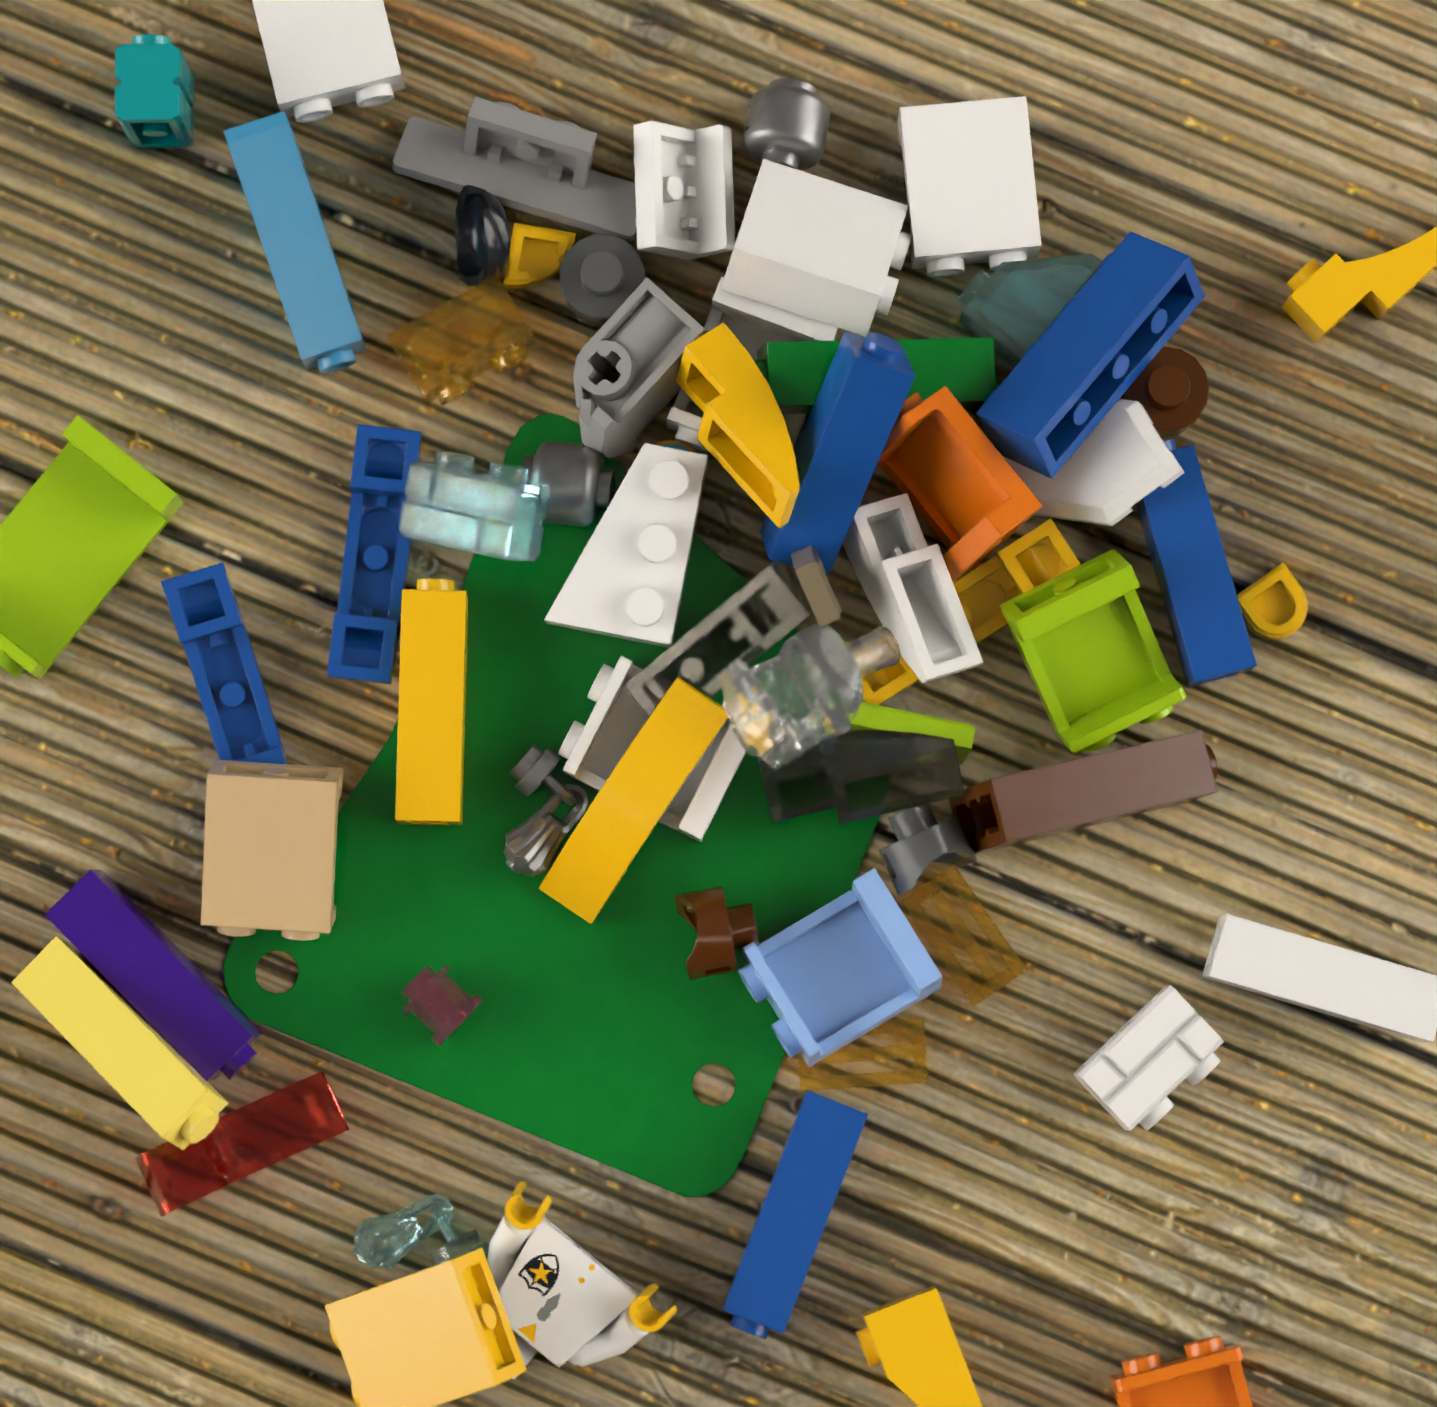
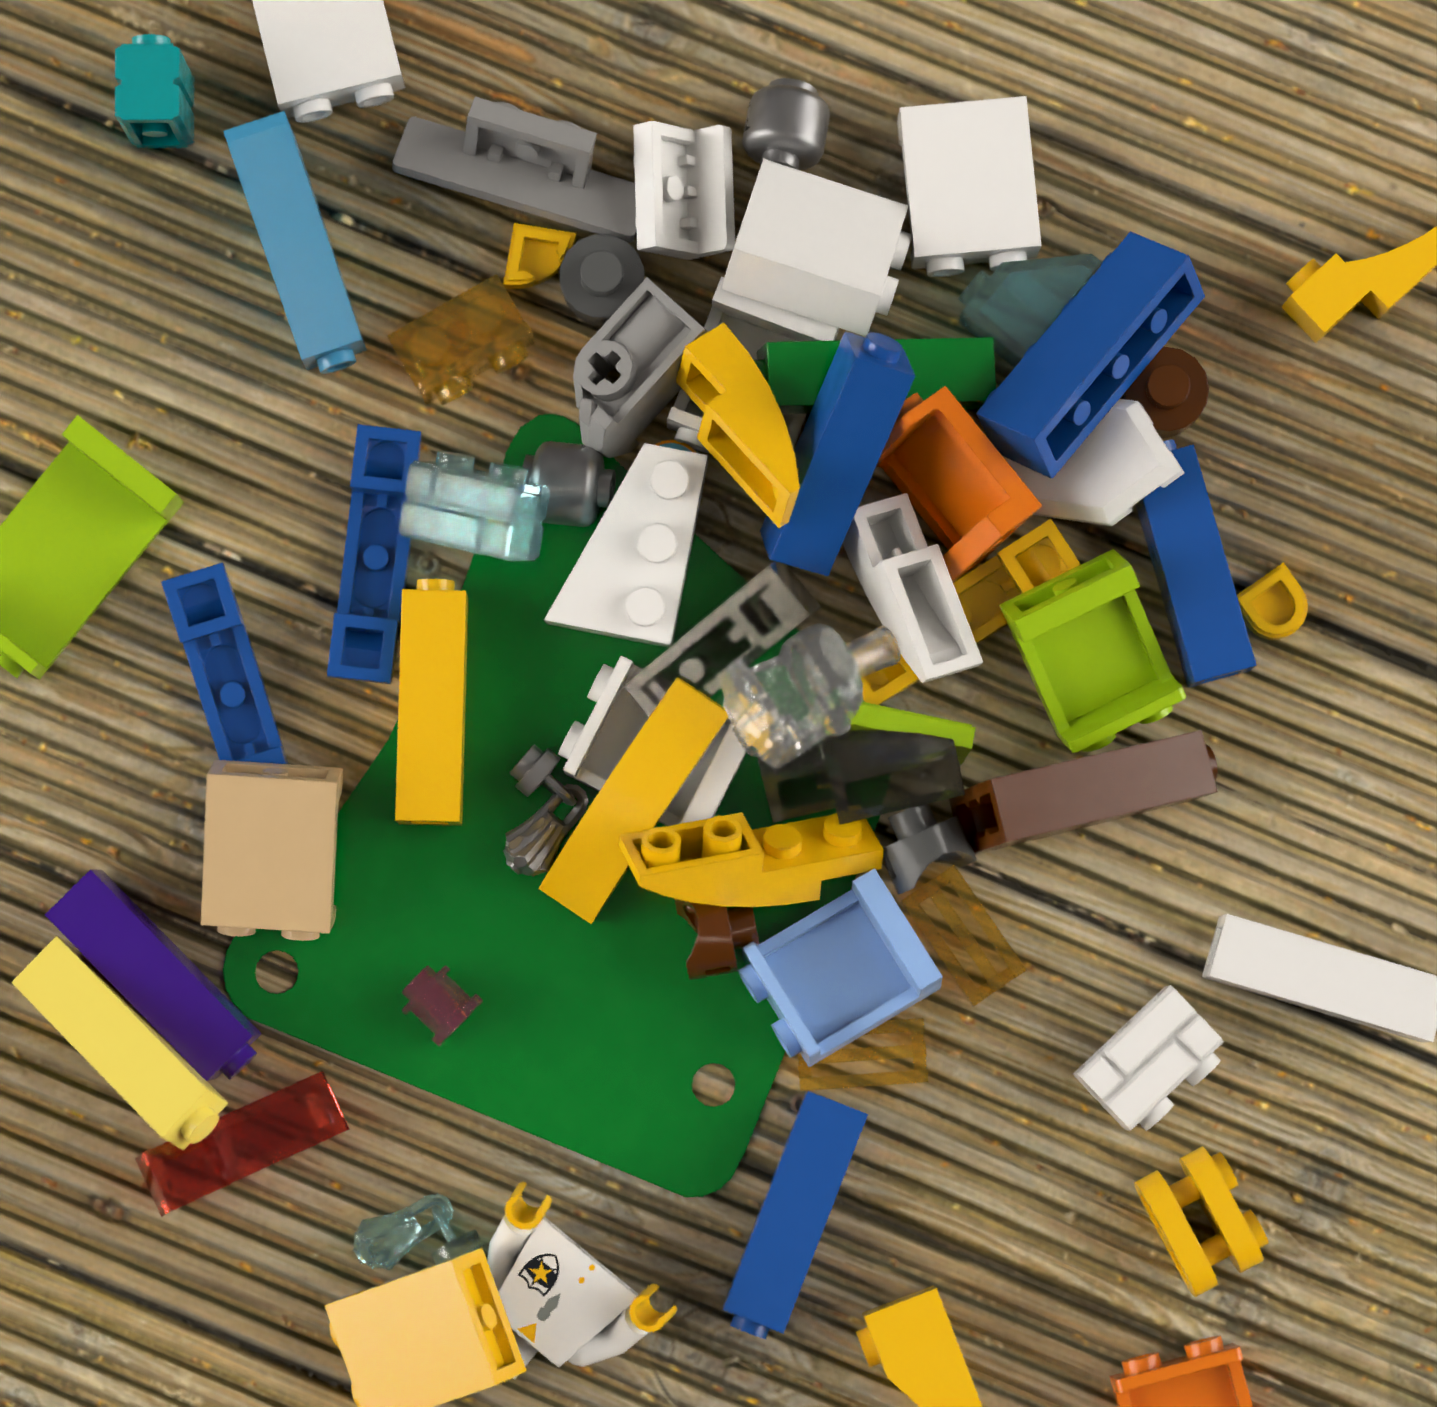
black piece [455,185,510,286] -> none
dark tan tile [790,545,842,627] -> none
none -> yellow slope [619,809,884,907]
none -> yellow brick [1134,1146,1269,1297]

